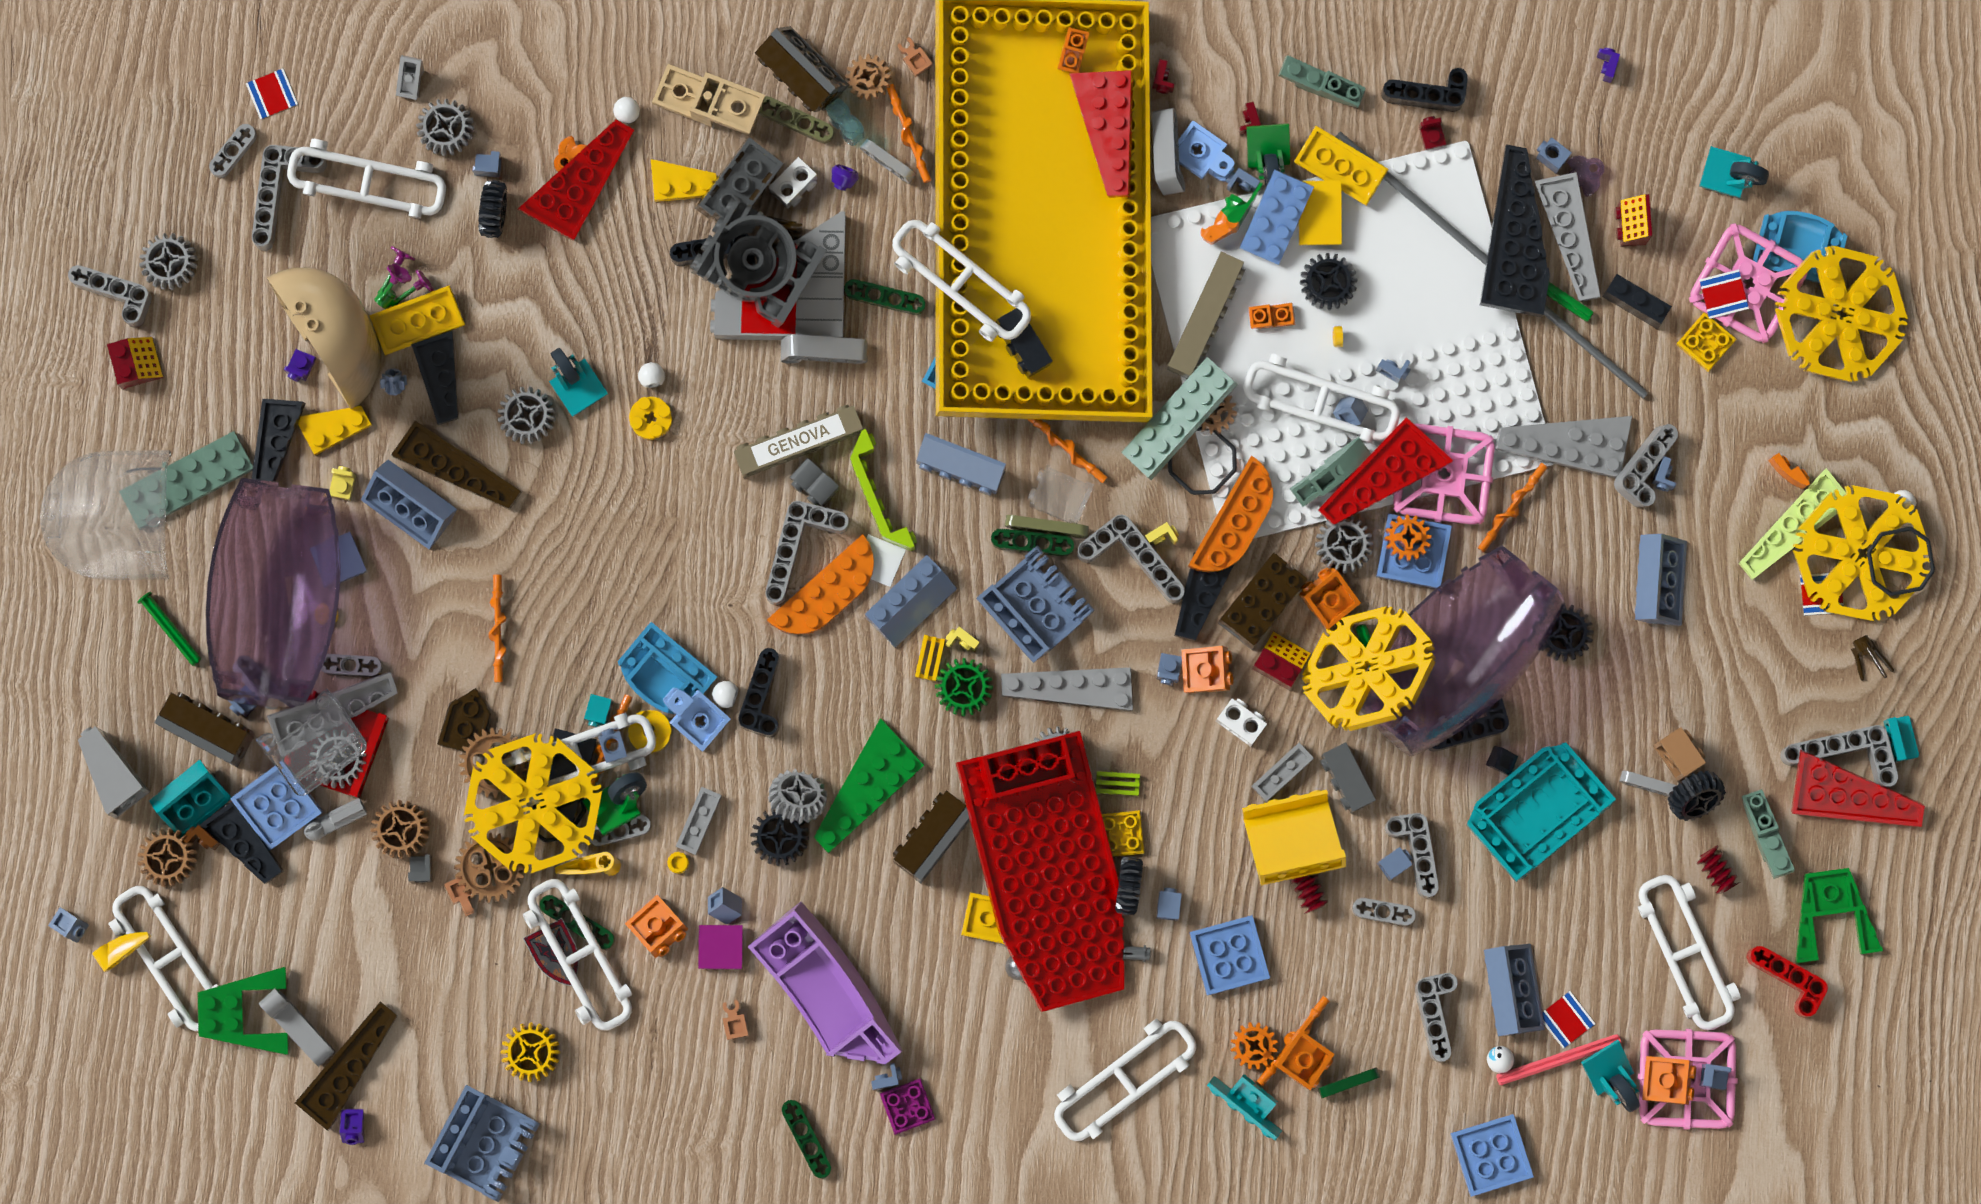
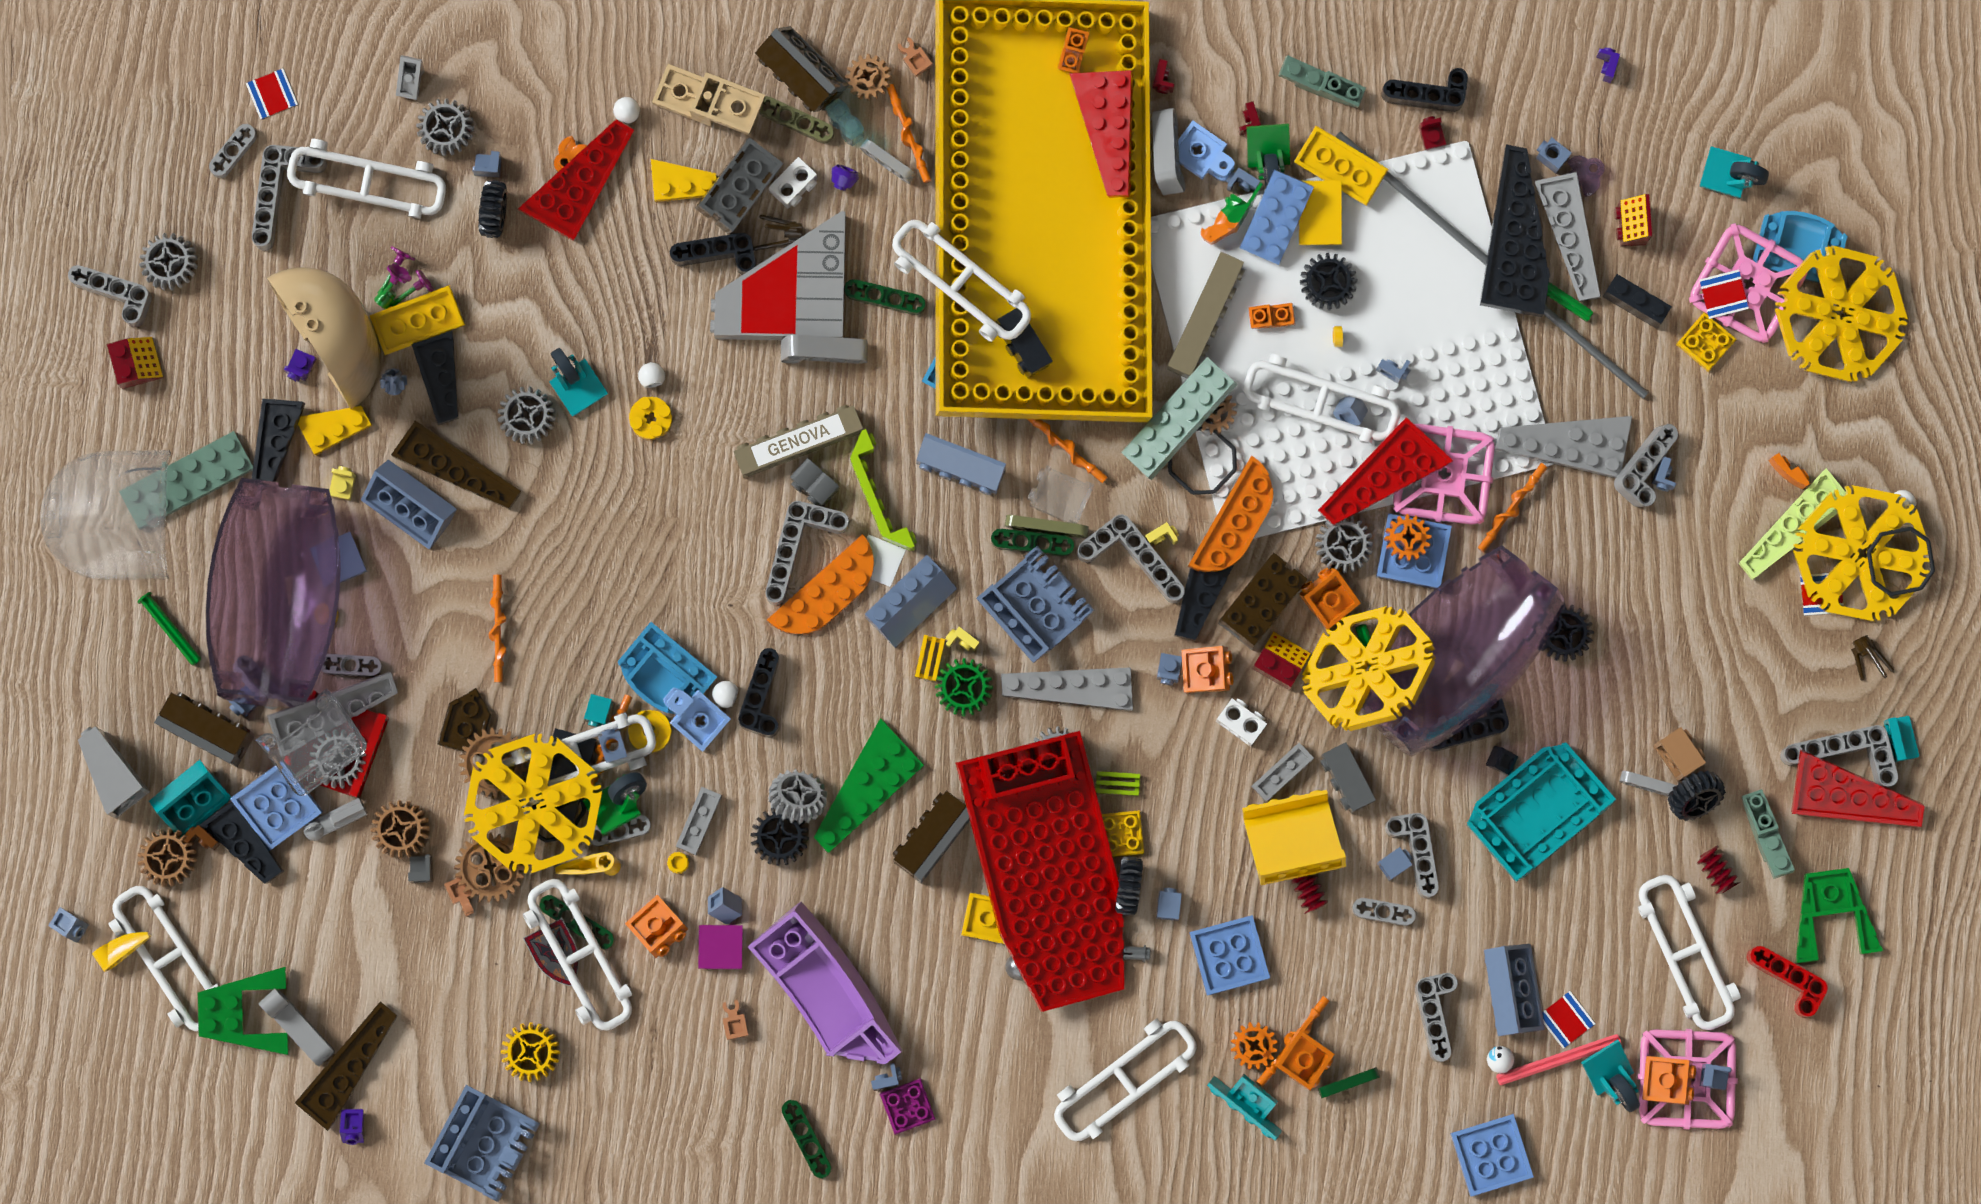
dark grey brick [690,197,827,328] -> none
sand green slope [1290,436,1371,507] -> none
sand blue slope [1635,534,1687,626] -> none

